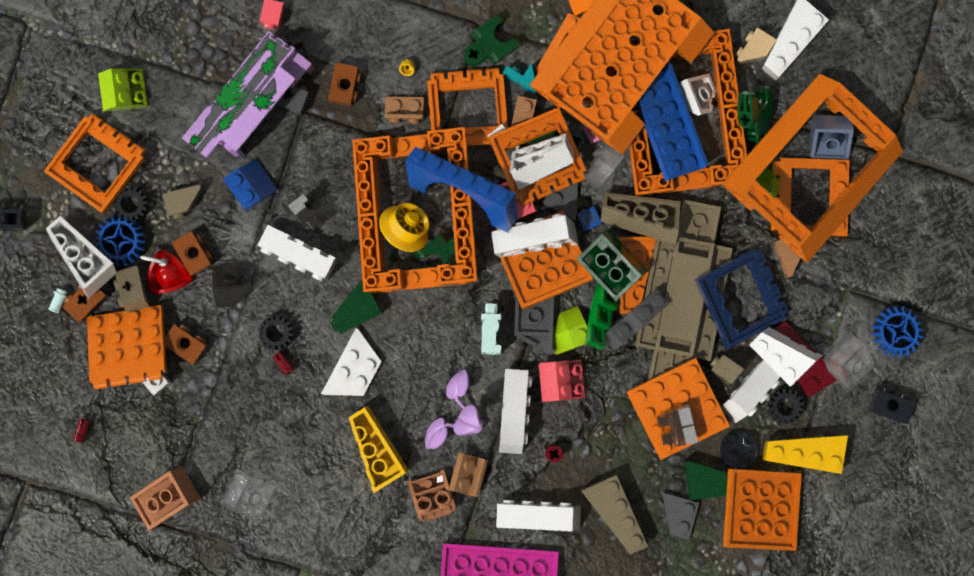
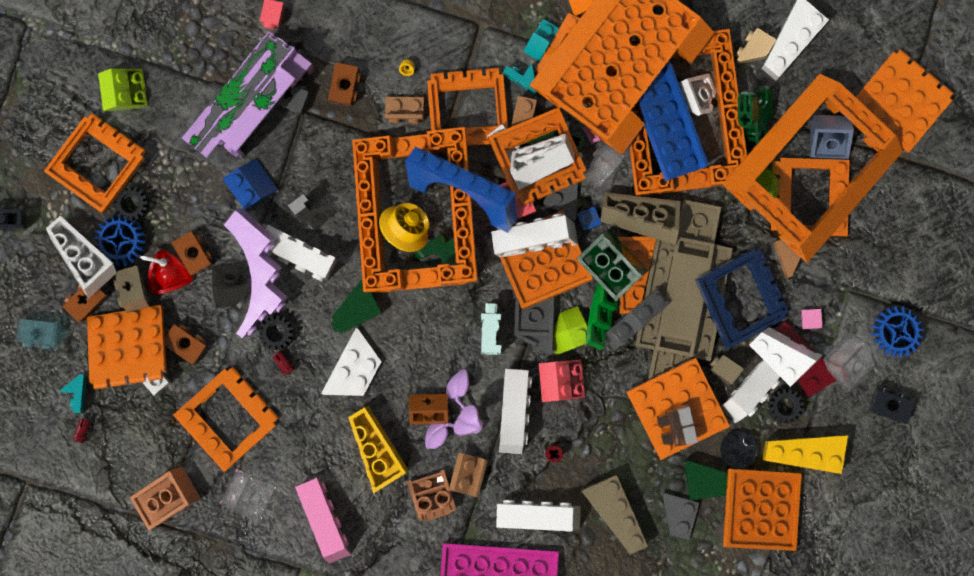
light aqua pin [48,288,68,314] -> none
dark tan slope [163,184,203,220] -> none
dark green piece [464,14,522,67] -> none
none -> clear light blue brick [16,319,61,350]
none -> teal slope [59,374,87,413]
none -> orange hinge [173,366,279,472]
none -> lavender arch [224,208,288,338]
none -> bright pink wedge [295,478,351,563]
none -> dark orange brick [409,394,448,425]
none -> teal slope [523,19,559,62]
none -> bright pink tile [801,309,822,329]
none -> orange hinge [856,49,954,154]

